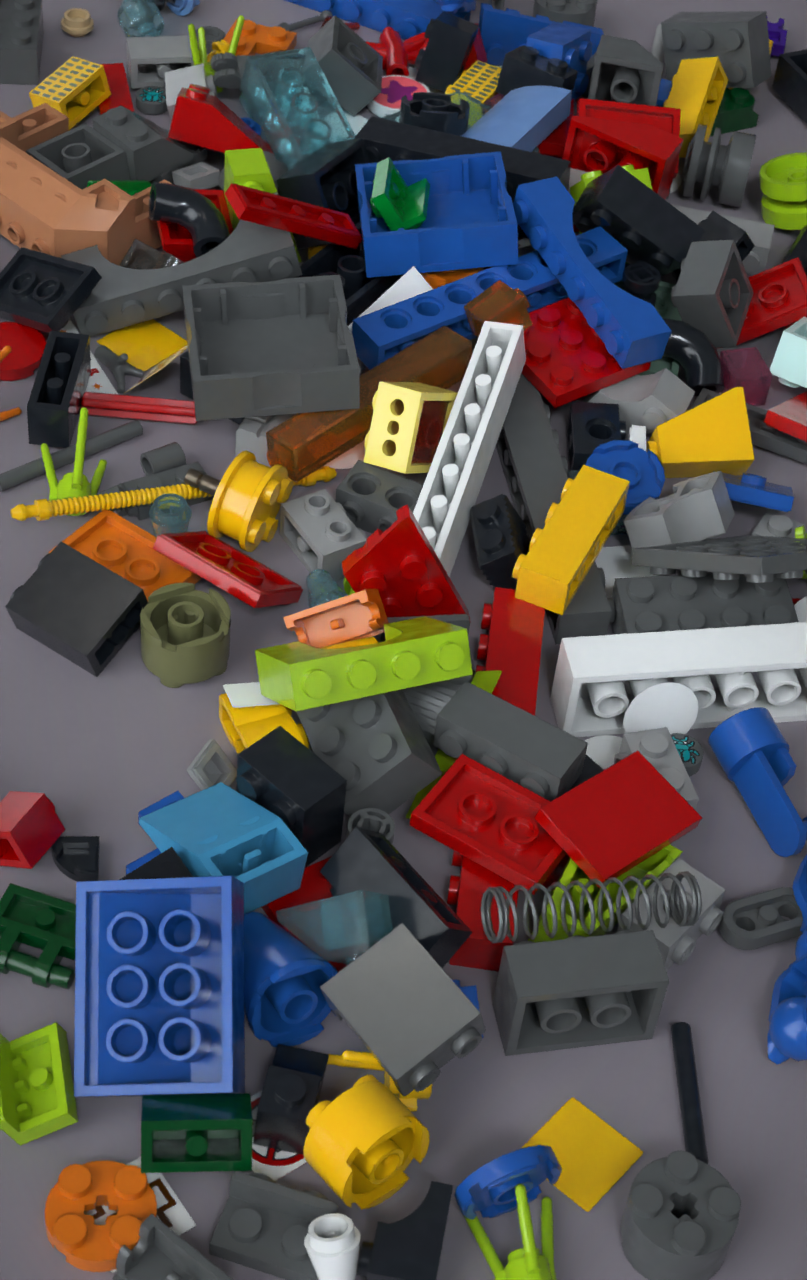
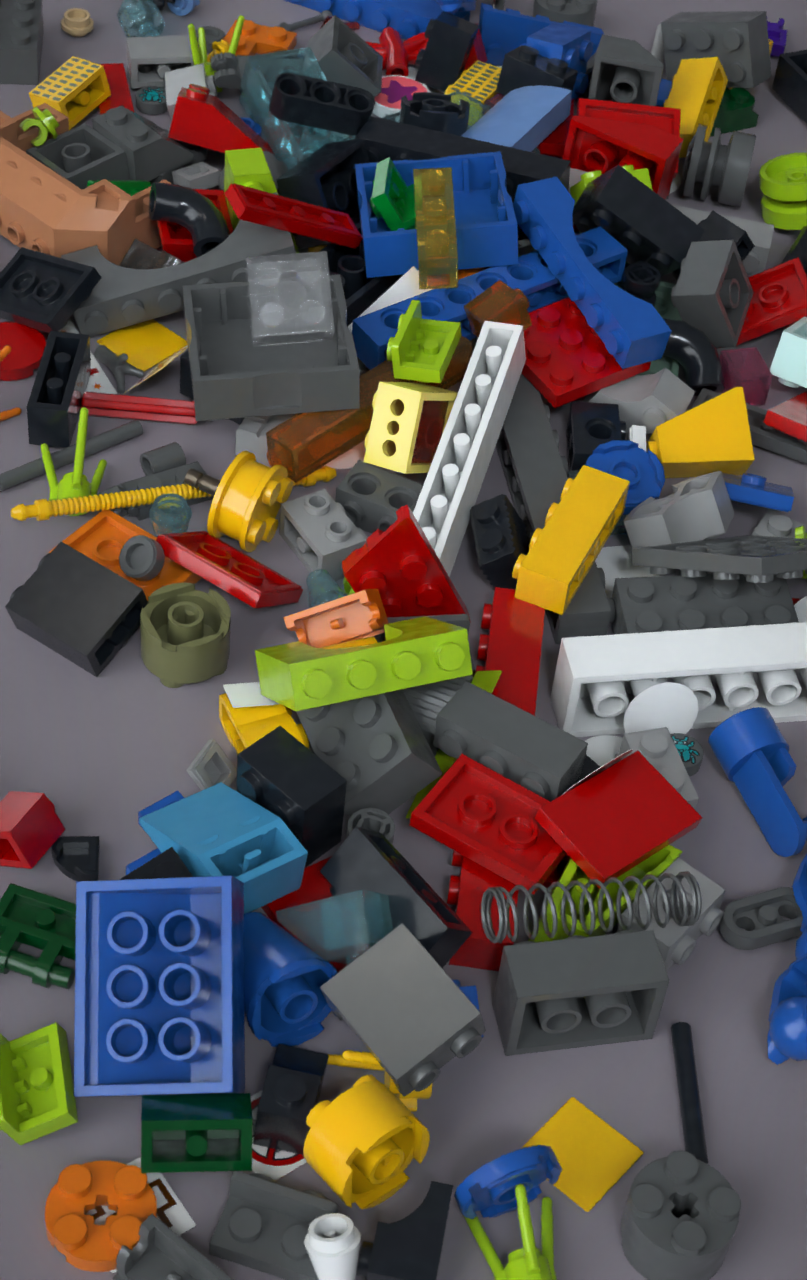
none -> lime plate [19,107,60,147]
none -> dark grey tile [119,535,165,581]
none -> clear brick [245,251,335,347]
none -> black beam [269,72,375,136]
none -> lime bracket [387,300,461,383]
none -> clear yellow arch [413,167,458,289]
none -> red sticker [562,749,633,795]

